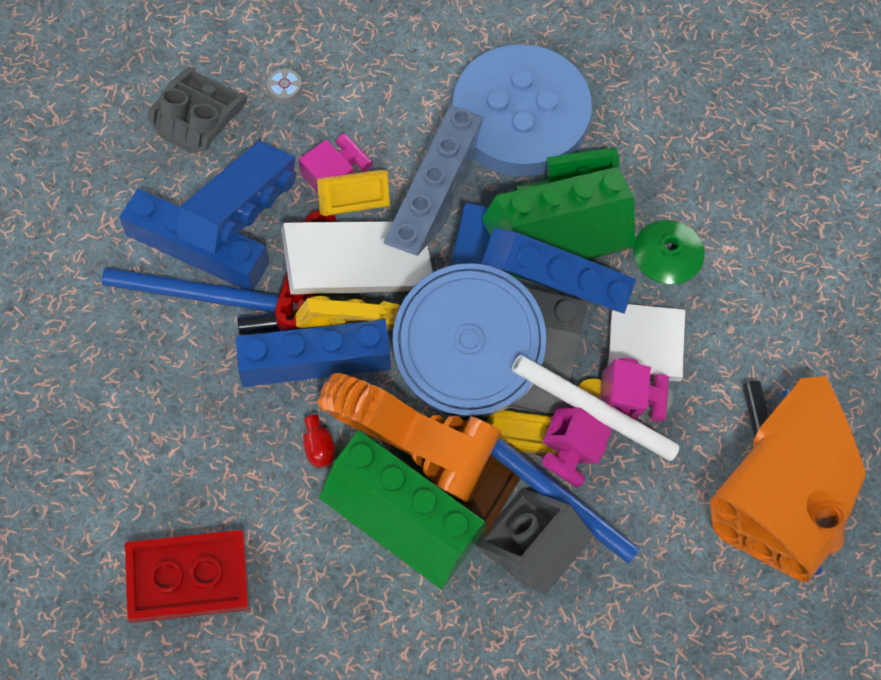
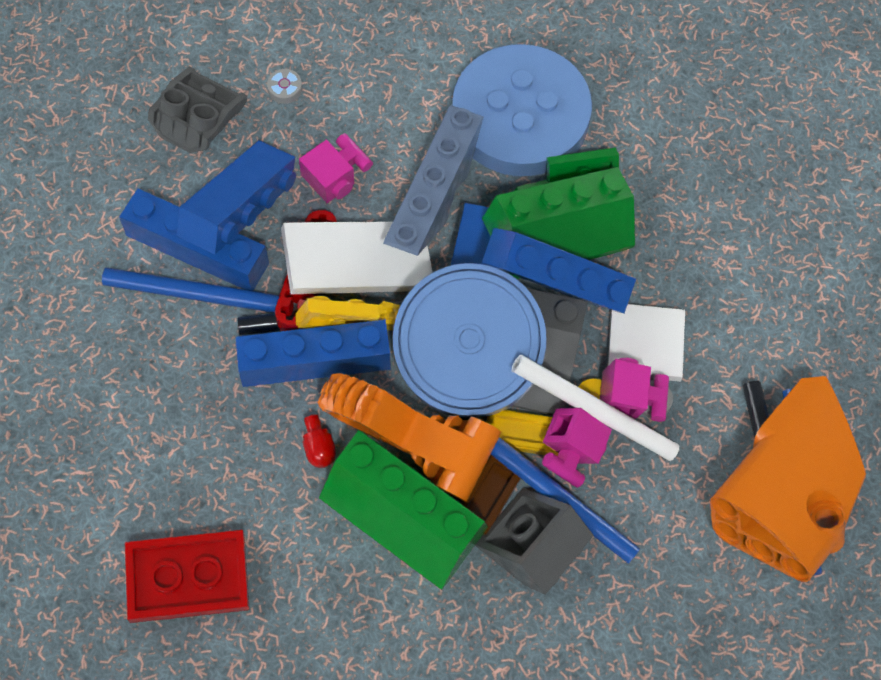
yellow tile [317,169,390,216] -> none
green dish [633,220,705,284] -> none

